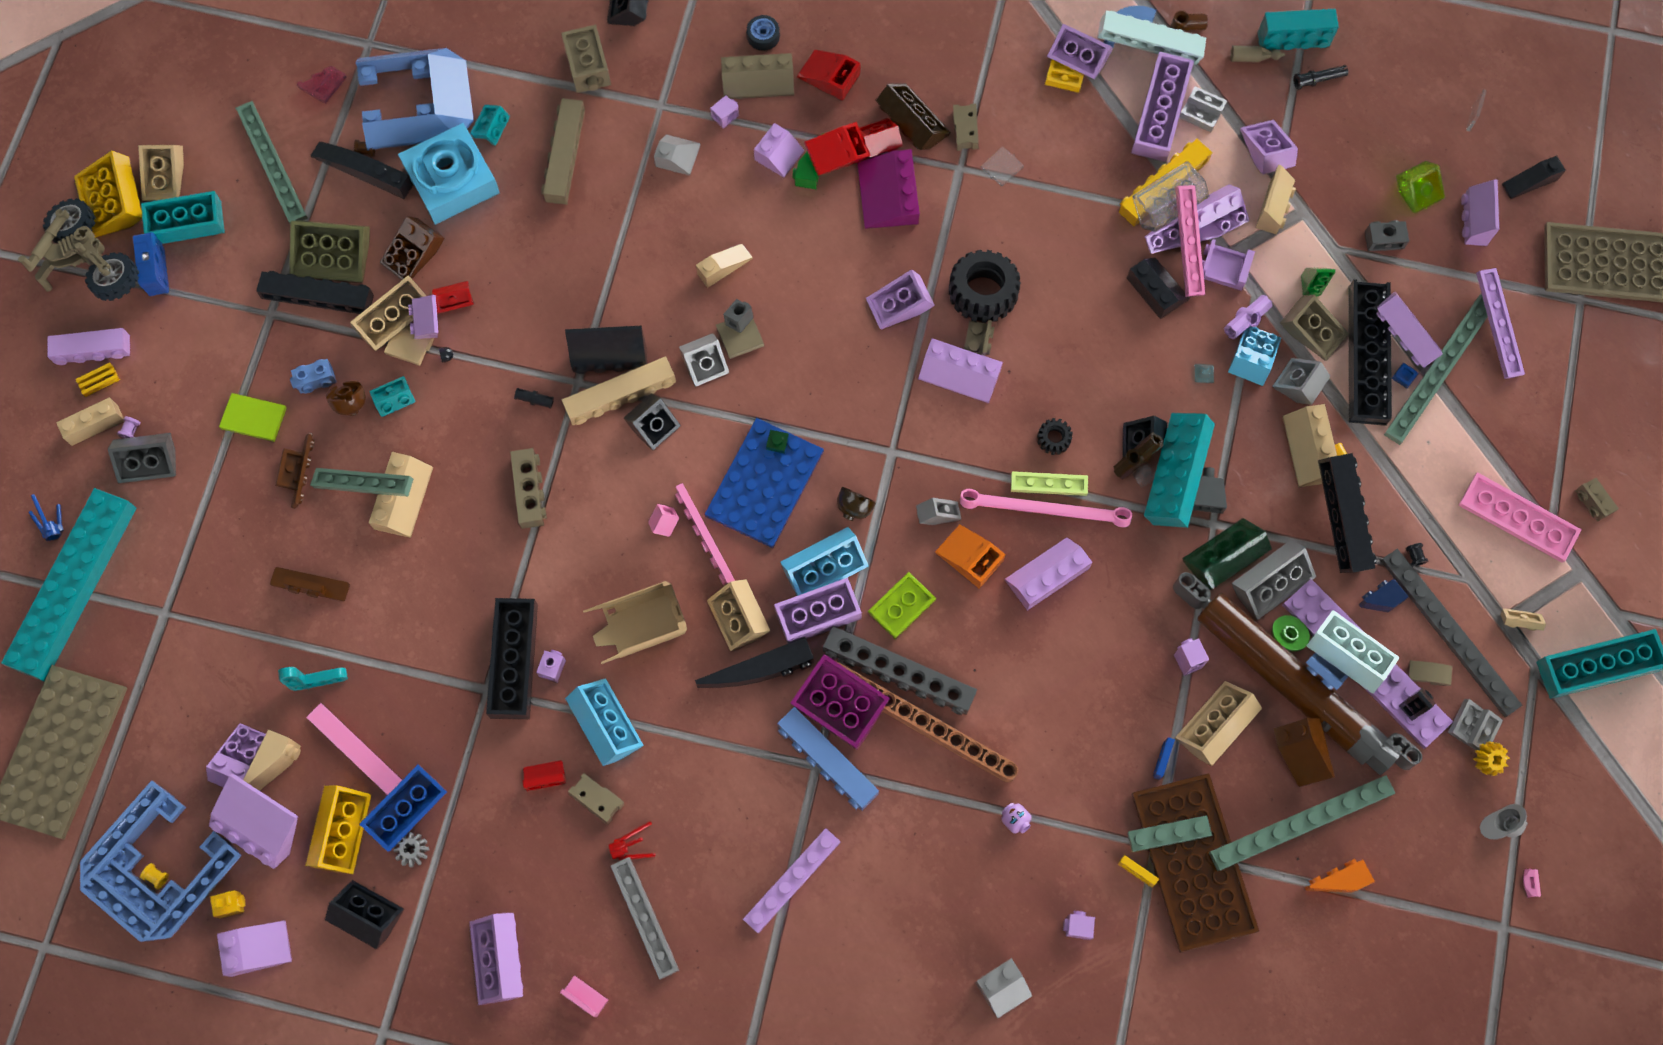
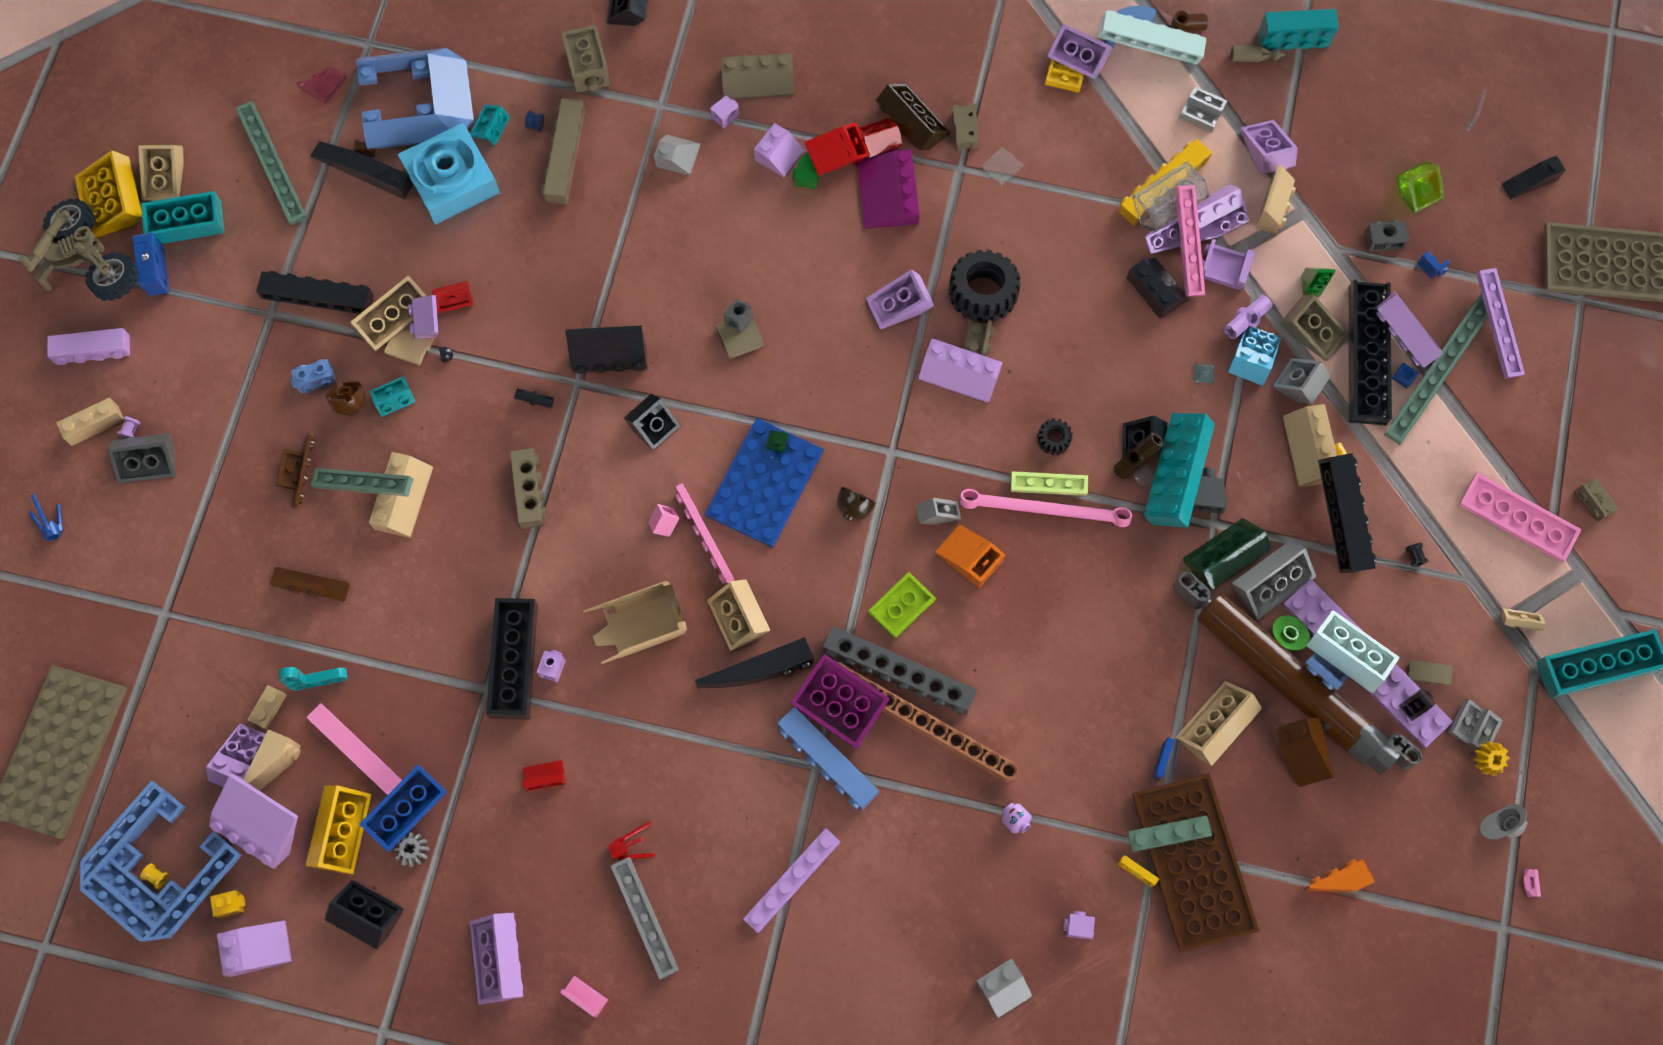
teal brick [1,488,137,682] -> none
yellow tile [75,362,120,397] -> none
lime tile [219,393,287,442] -> none
olive slope [289,220,370,282] -> none
reddish brown slope [380,216,445,280] -> none
tan brick [562,356,676,426] -> none
medium azure slope [565,679,644,766] -> none
dark tan piece [568,773,624,825] -> none
light grey slope [679,333,730,387] -> none
tan slope [696,244,753,288] -> none
wheel [746,15,780,51] -> none
lavender brick [774,578,862,643] -> none
medium azure slope [780,527,868,596] -> none
red slope [797,50,861,101] -> none
lavender slope [1005,538,1092,610] -> none
lavender brick [1131,52,1194,162] -> none
lavender brick [1174,638,1209,676] -> none
sand green plate [1209,775,1395,871] -> none
black pin [1293,65,1348,90] -> none
dark blue slope [1359,579,1409,612] -> none
dark grey plate [1380,548,1522,717] -> none
lavender slope [1461,180,1499,246] -> none
none -> tan plate [247,685,287,730]
none -> dark blue wheel [525,111,544,132]
none -> blue bracket [1417,251,1451,279]

